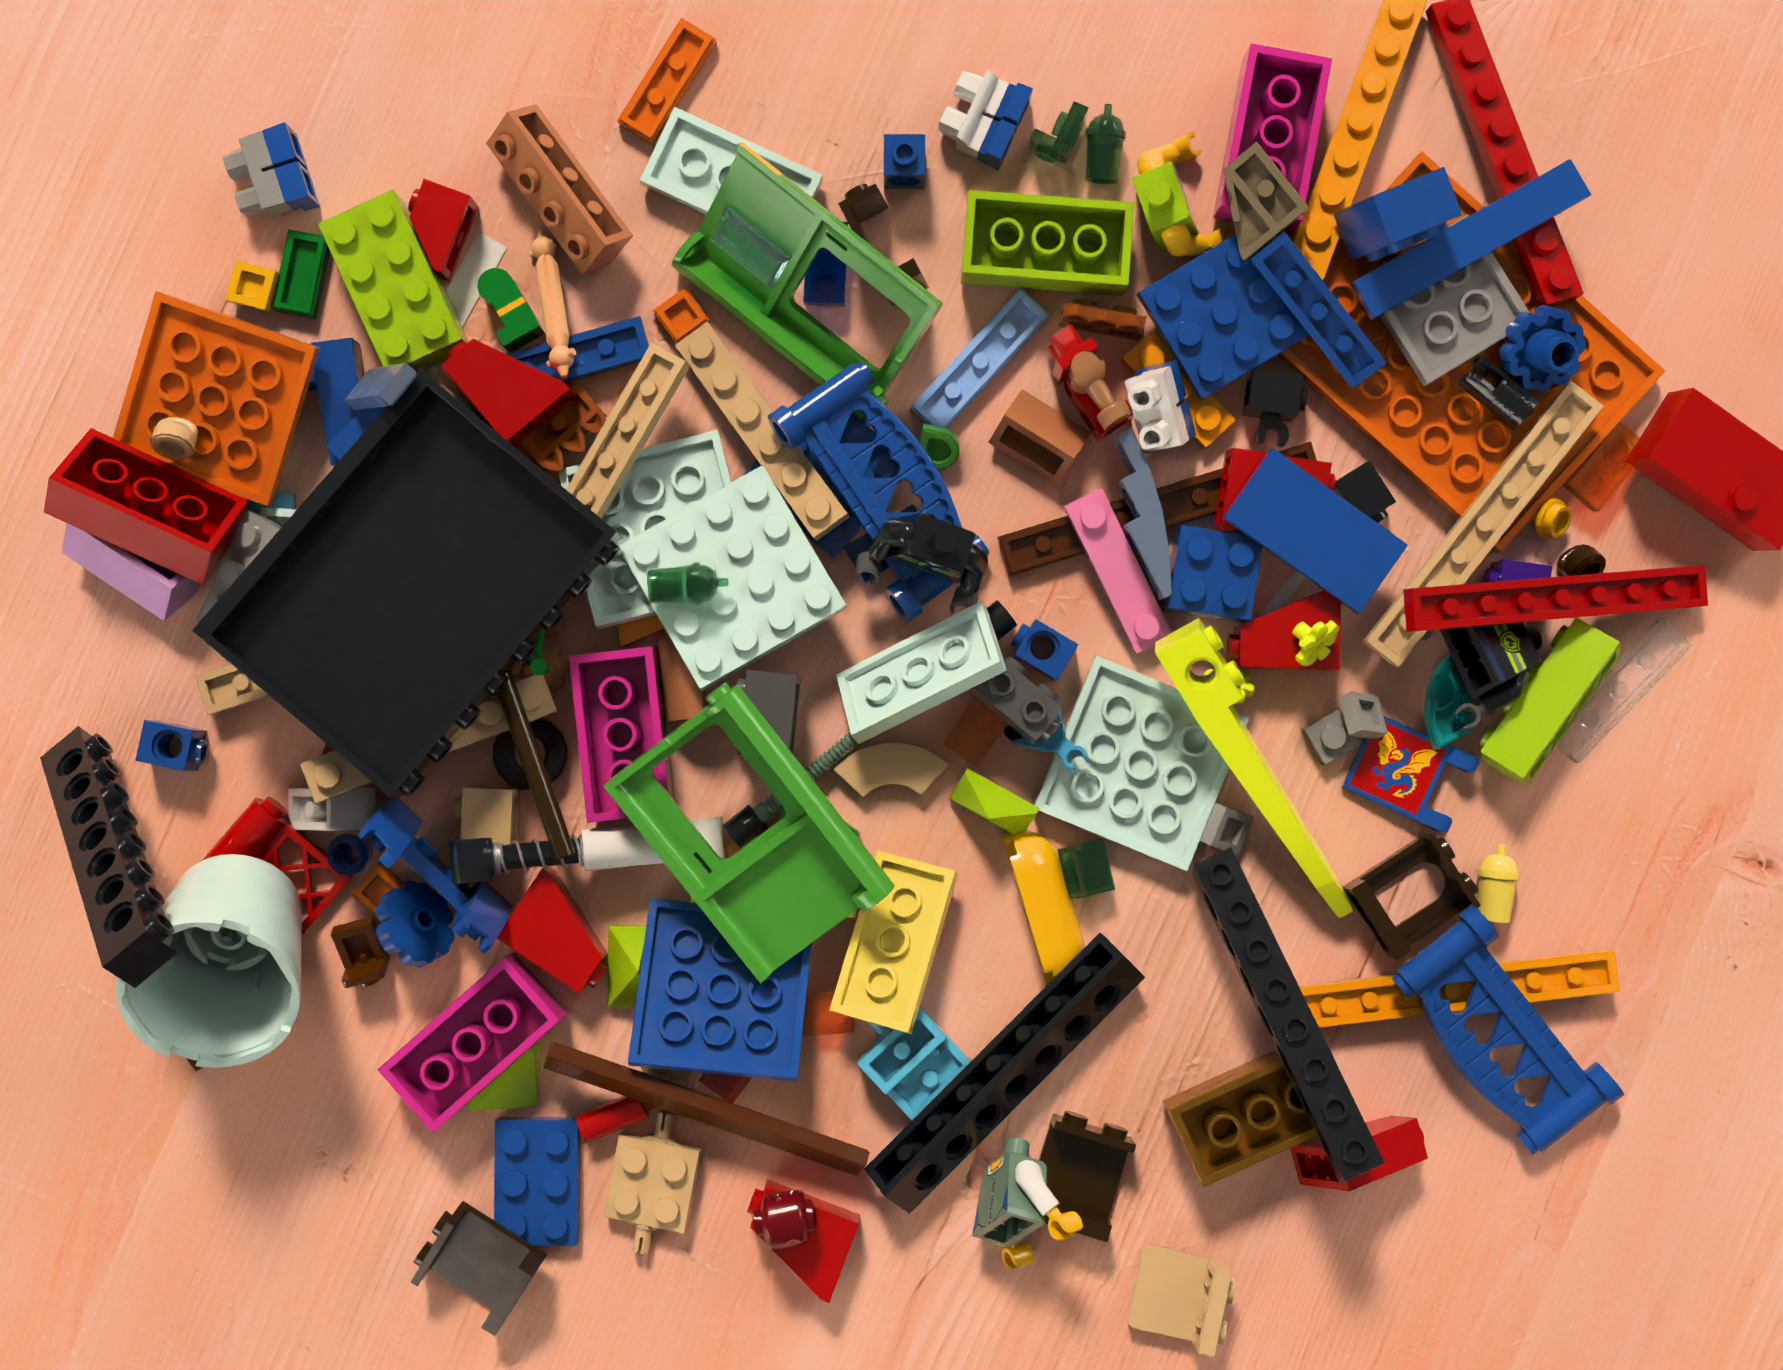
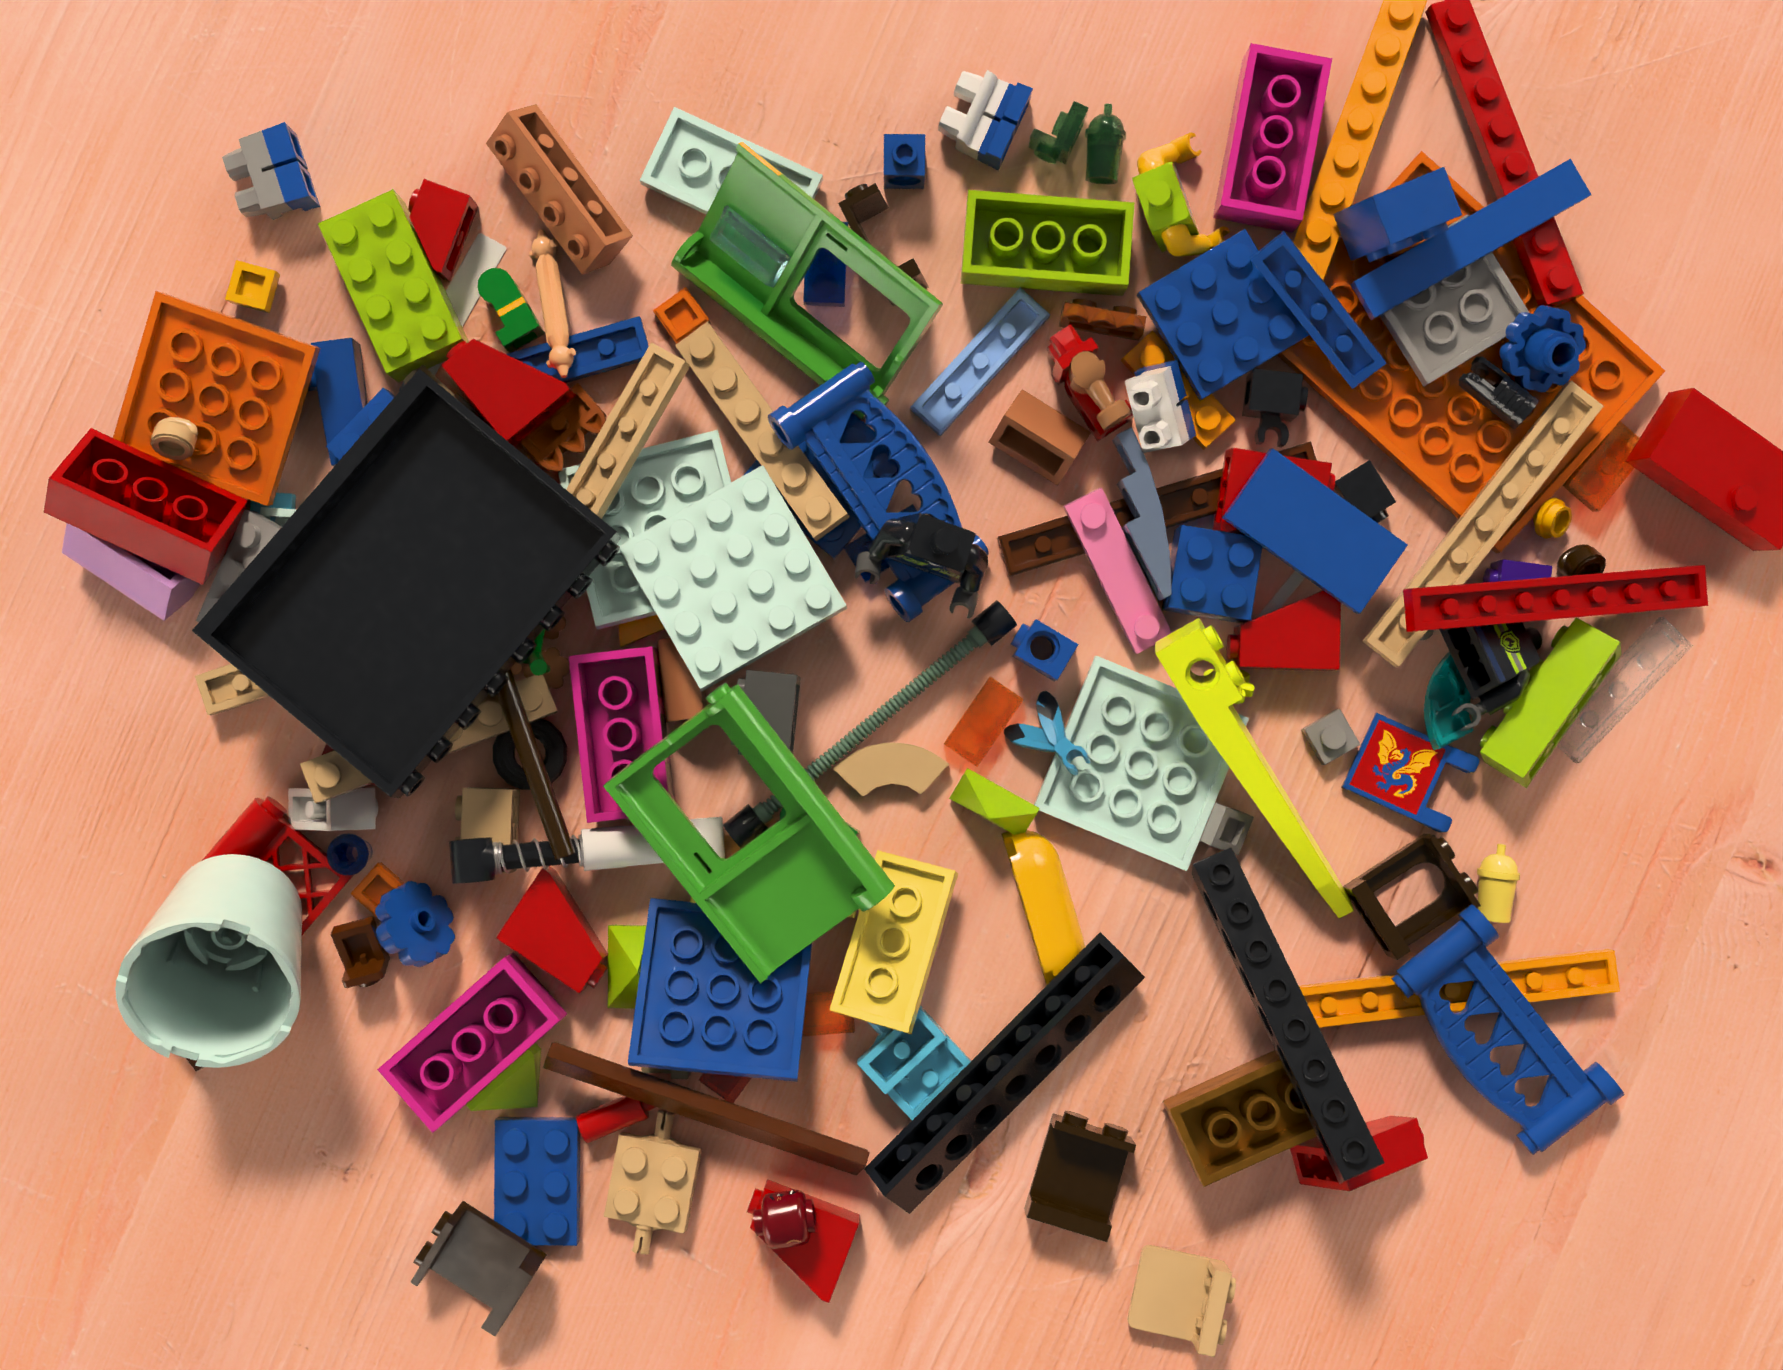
black brick [40,726,178,988] -> none
blue brick [135,720,209,771] -> none
green tile [272,229,330,320] -> none
sand blue tile [344,363,417,410] -> none
blue wedge [358,796,512,954] -> none
orange tile [617,18,717,146] -> none
clear green piece [647,562,729,605] -> none
light aqua plate [836,601,1007,744] -> none
bright green tile [919,423,960,470] -> none
dark grey brick [969,656,1063,744] -> none
torso [972,1138,1083,1269] -> none
clear green piece [1057,838,1115,899] -> none
dark tan wing [1223,141,1310,261] -> none
neon yellow plant [1292,620,1340,667] -> none
light grey plate [1339,691,1388,739] -> none

